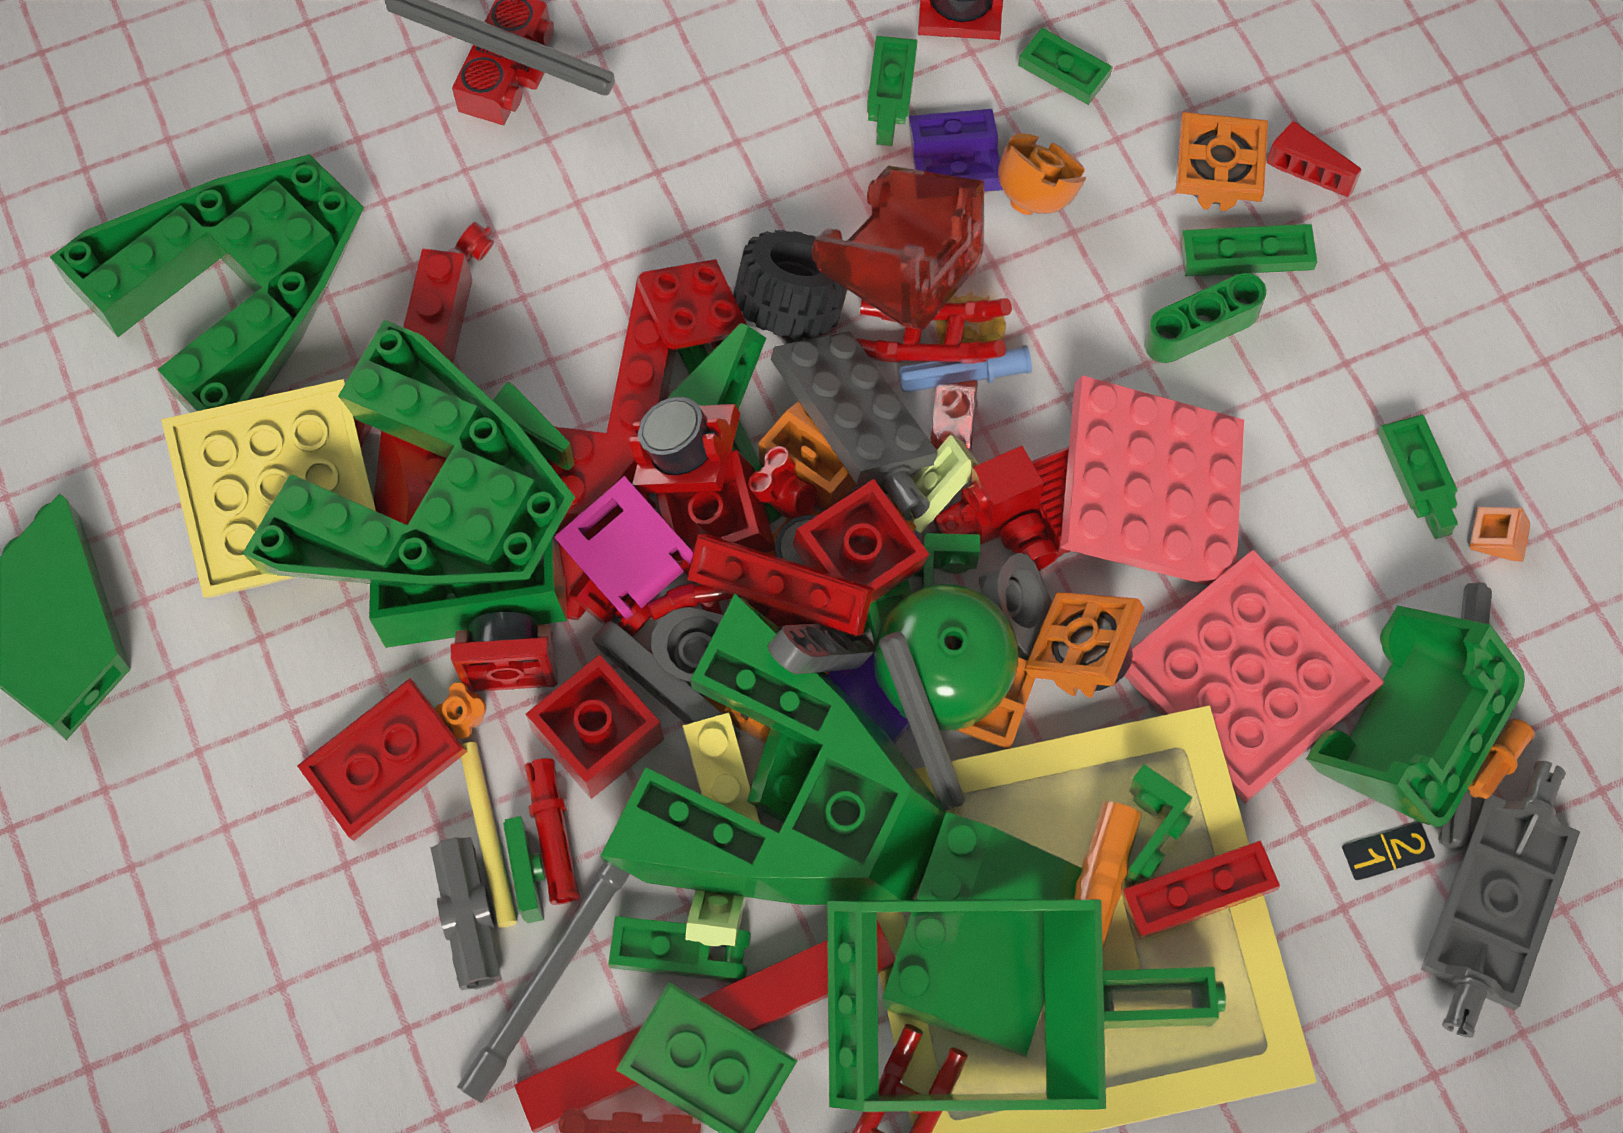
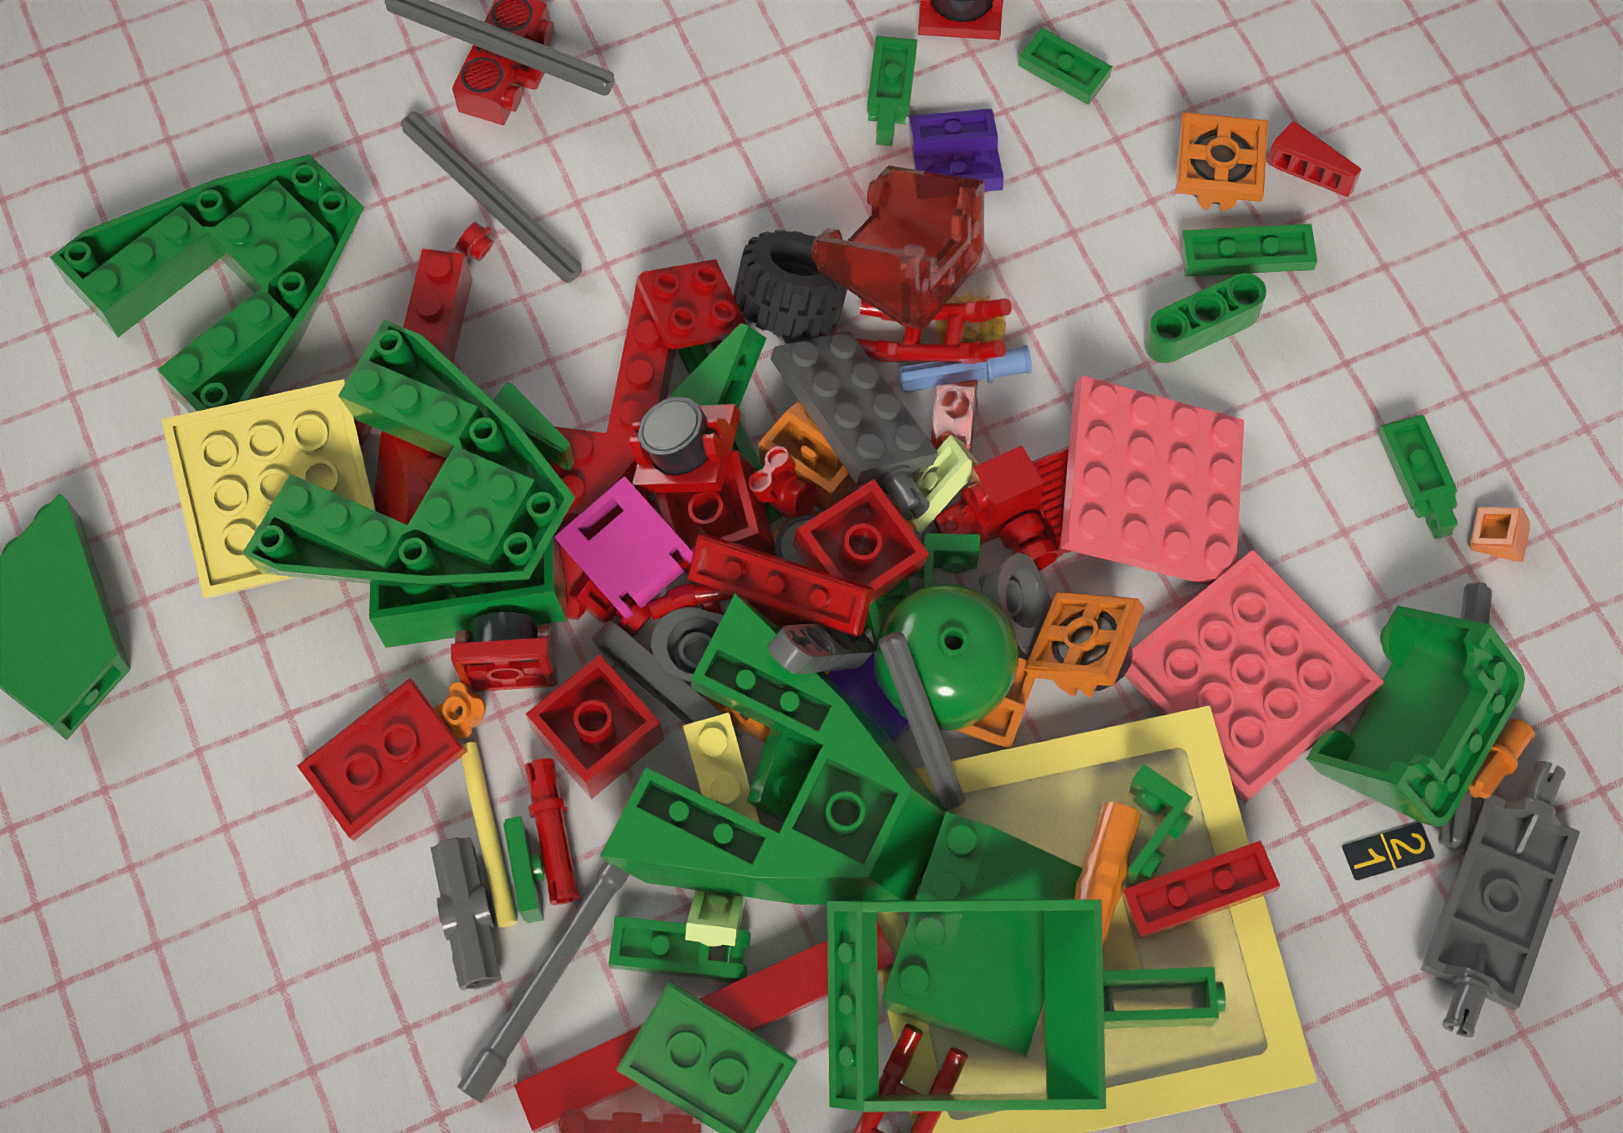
orange cylinder [998,133,1086,215] -> none
none -> dark grey axle [400,111,582,283]

